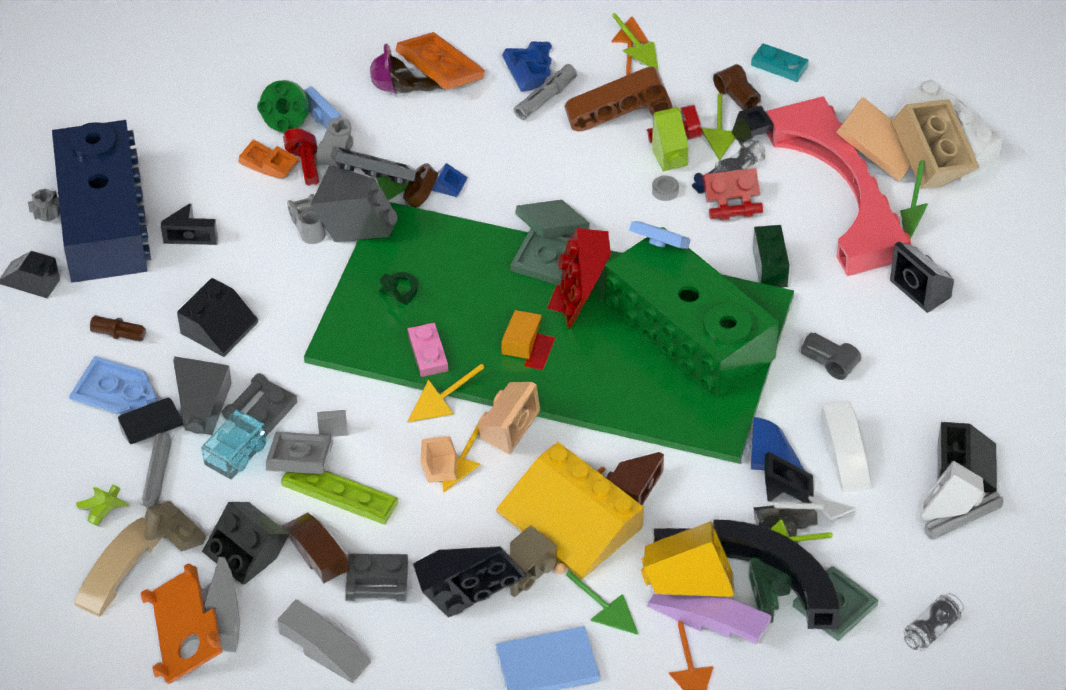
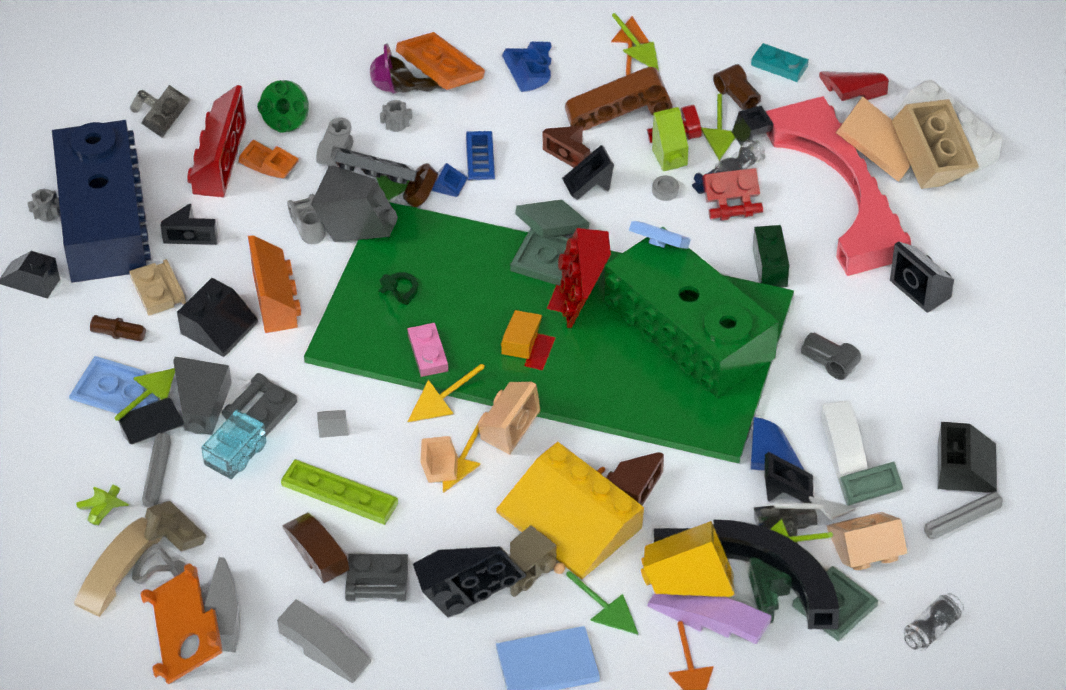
pearl dark grey slope [202,502,290,584] -> none
light grey tile [266,431,333,474] -> none
red piece [283,128,319,186] -> none
light blue plate [304,86,341,129] -> none
light grey pin [513,64,577,120] -> none
bright green piece [900,160,928,239] -> none
white slope [919,461,985,521] -> none
none -> lime piece [114,368,175,421]
none -> tan plate [129,259,186,316]
none -> clear smoke plate [130,85,191,138]
none -> light grey piece [132,544,186,584]
none -> red slope [187,85,247,198]
none -> orange slope [248,235,302,333]
none -> light grey gear [380,100,412,132]
none -> blue slope [466,131,495,180]
none -> copper slope [542,126,590,168]
none -> black slope [562,145,614,200]
none -> red slope [819,71,889,101]
none -> light nougat slope [827,512,908,570]
none -> sand green tile [838,461,903,506]

